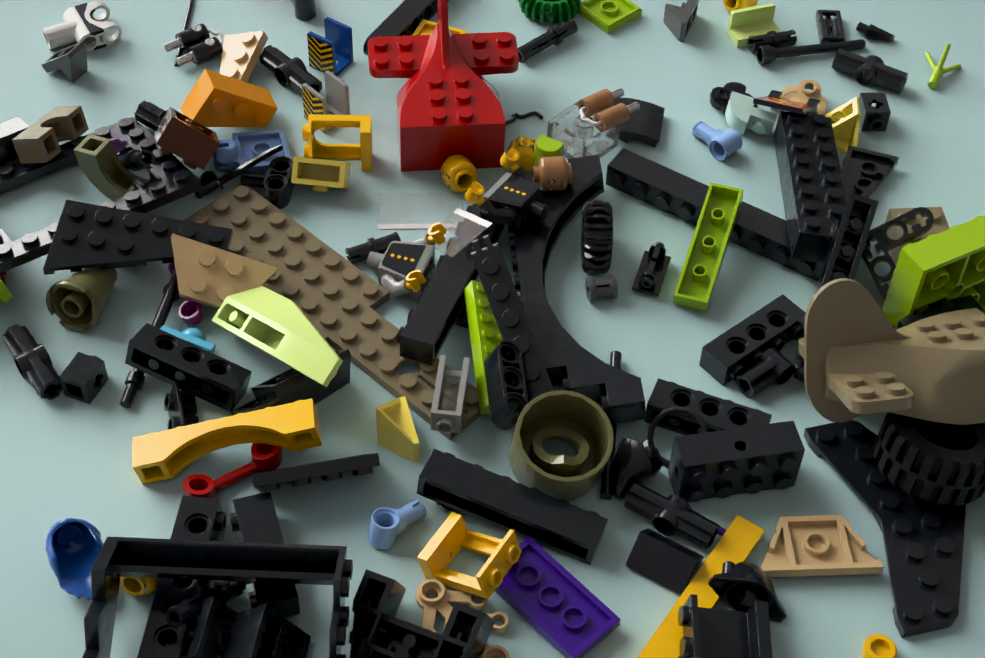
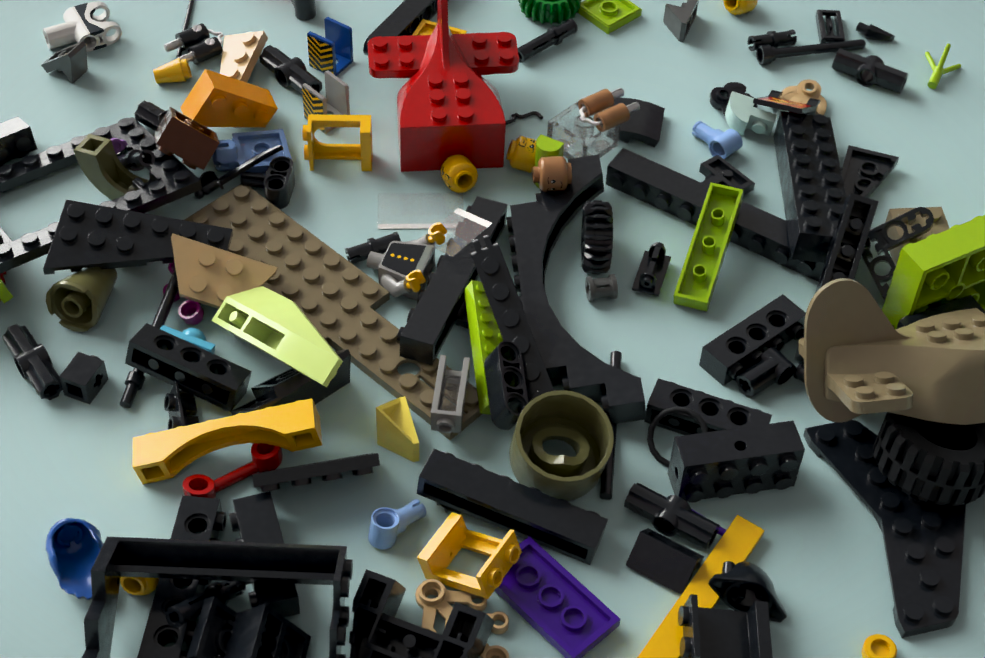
dark tan arch [12,105,89,164] -> none
light yellow brick [291,156,351,192] -> none
torso [465,148,549,228] -> none
black hat [611,437,663,500] -> none
yellowish green panel [727,3,781,47] -> none
tan wing [761,515,884,578] -> none
light yellow slope [824,97,861,155] -> none
black brick [859,93,891,131] -> none
none -> yellow cone [153,57,192,84]
none -> black hinge [699,155,755,195]

